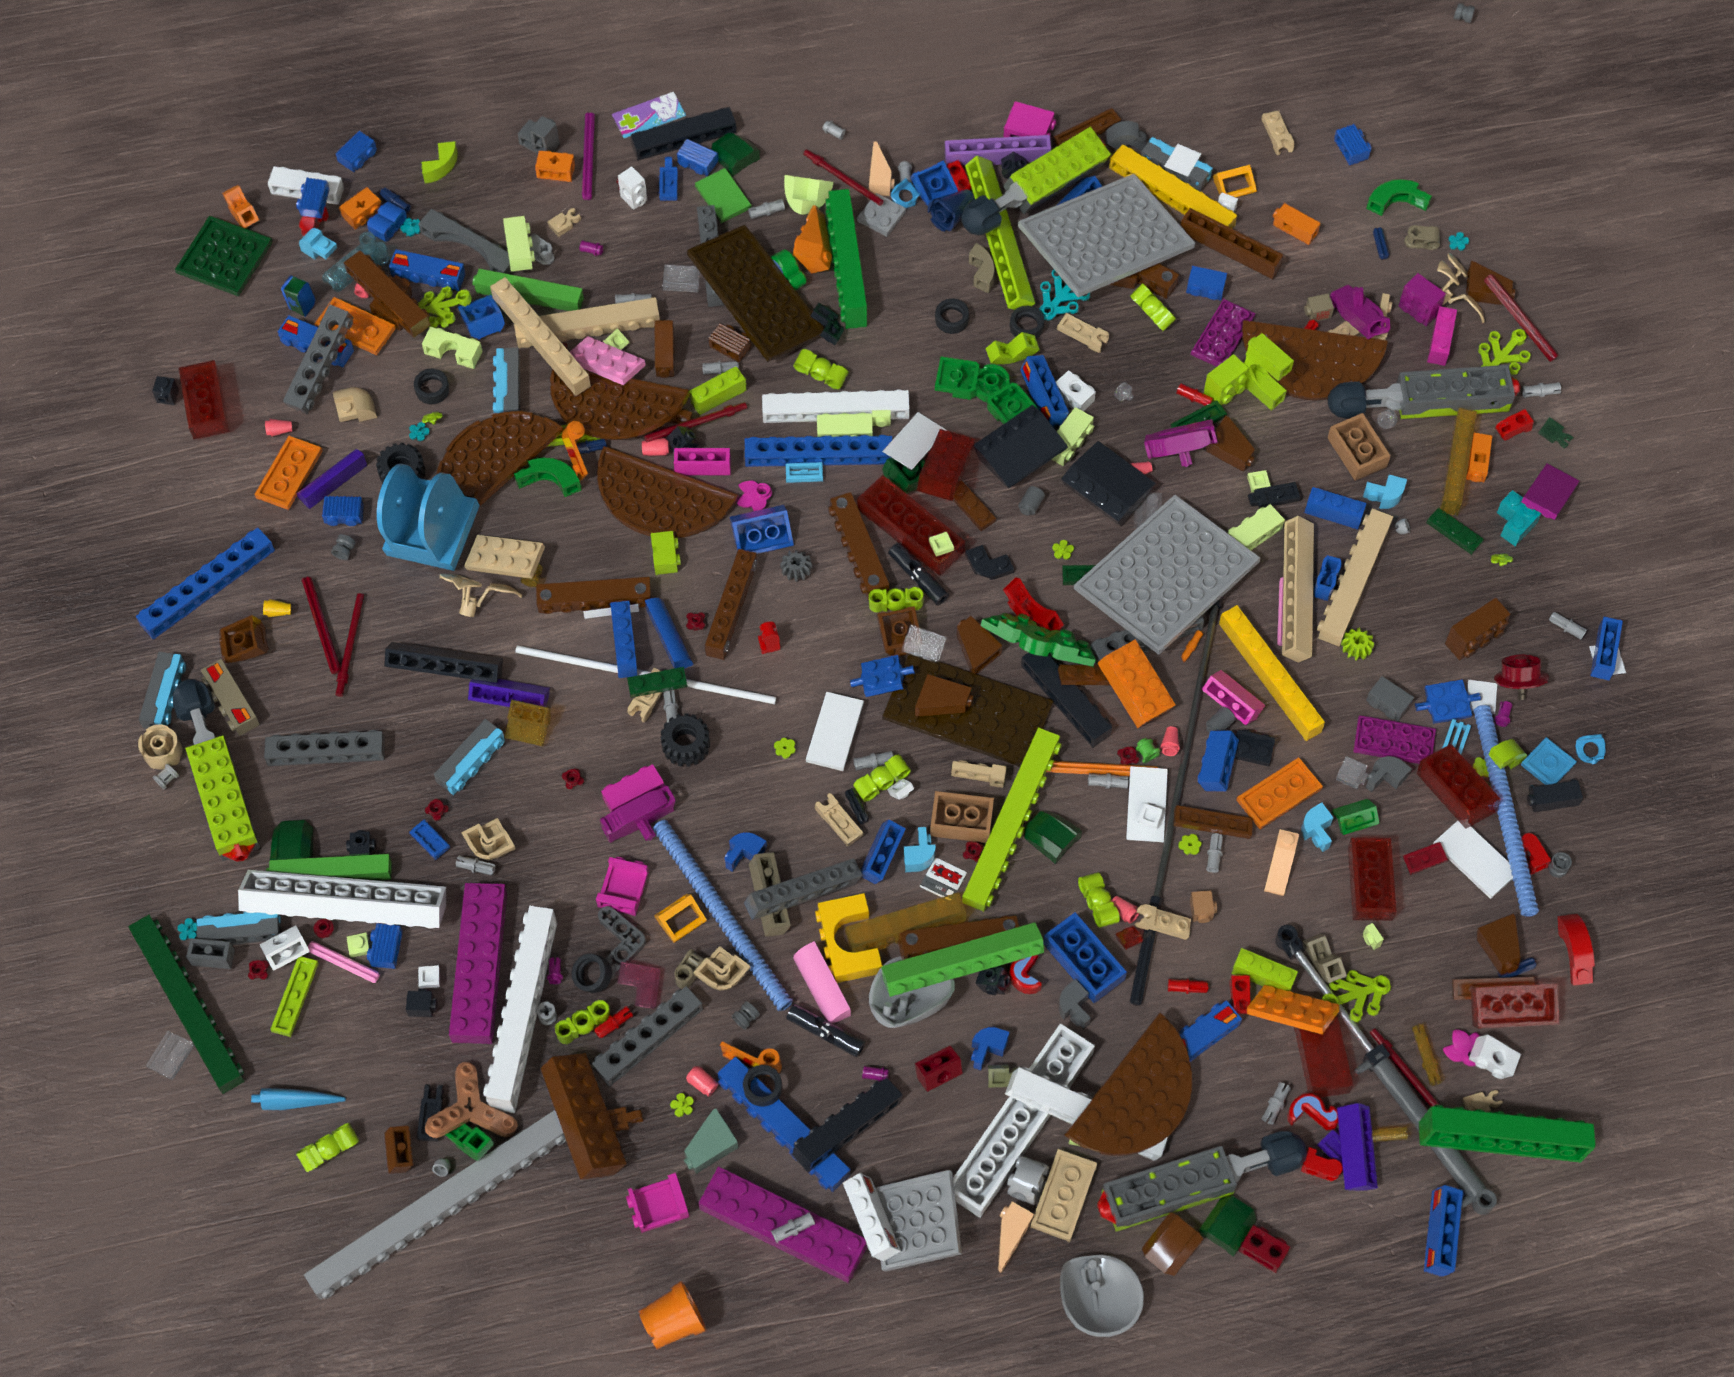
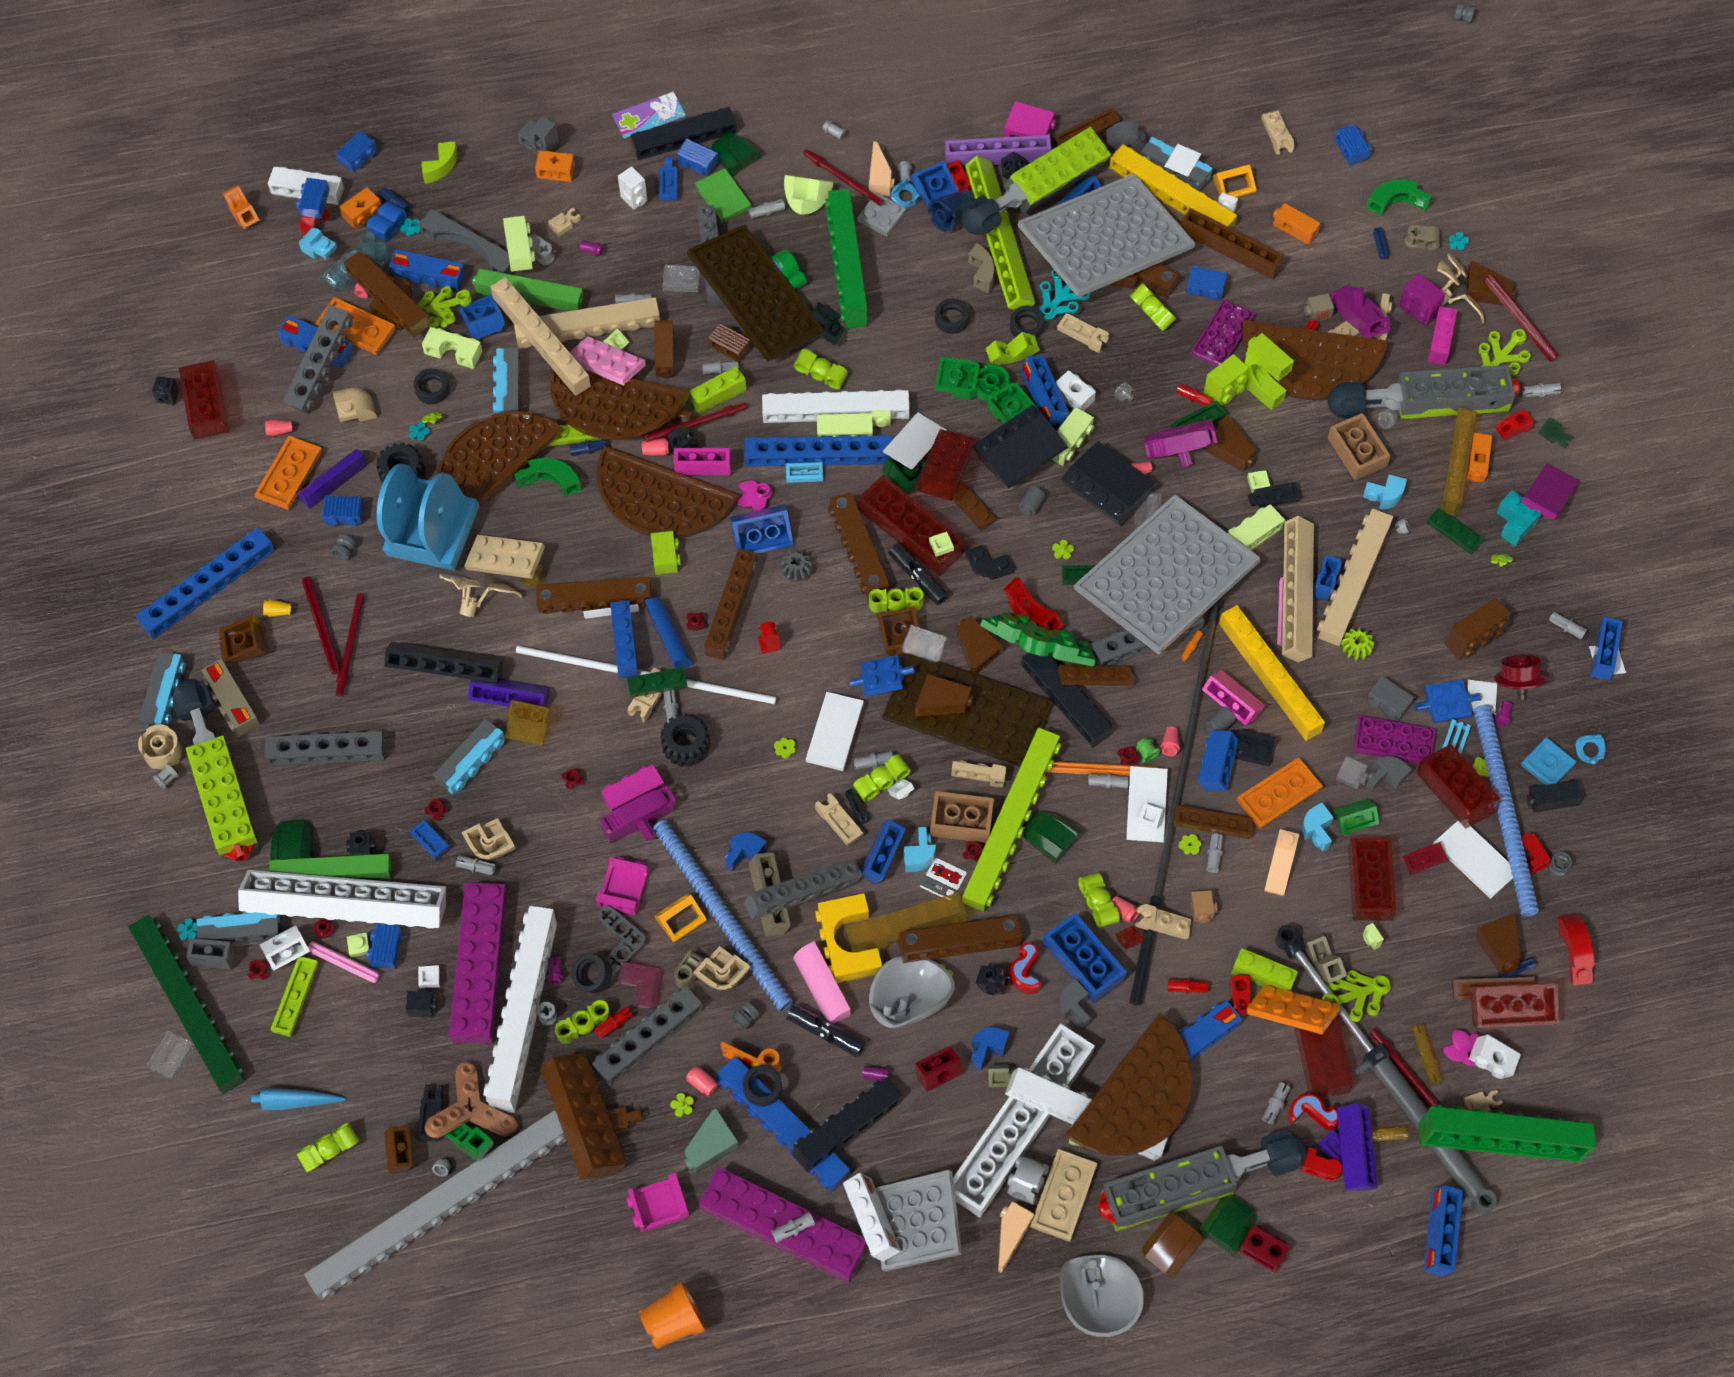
dark green plate [175,215,273,297] -> none
piece [281,275,315,317] -> none
orange door [562,421,588,481] -> none
magenta axle [582,112,595,200] -> none
orange wedge [793,205,832,274] -> none
bright green brick [881,923,1044,997] -> none
orange brick [1098,639,1176,728] -> none
blue brick [1304,487,1366,529] -> none
lime brick [1488,739,1527,769] -> none

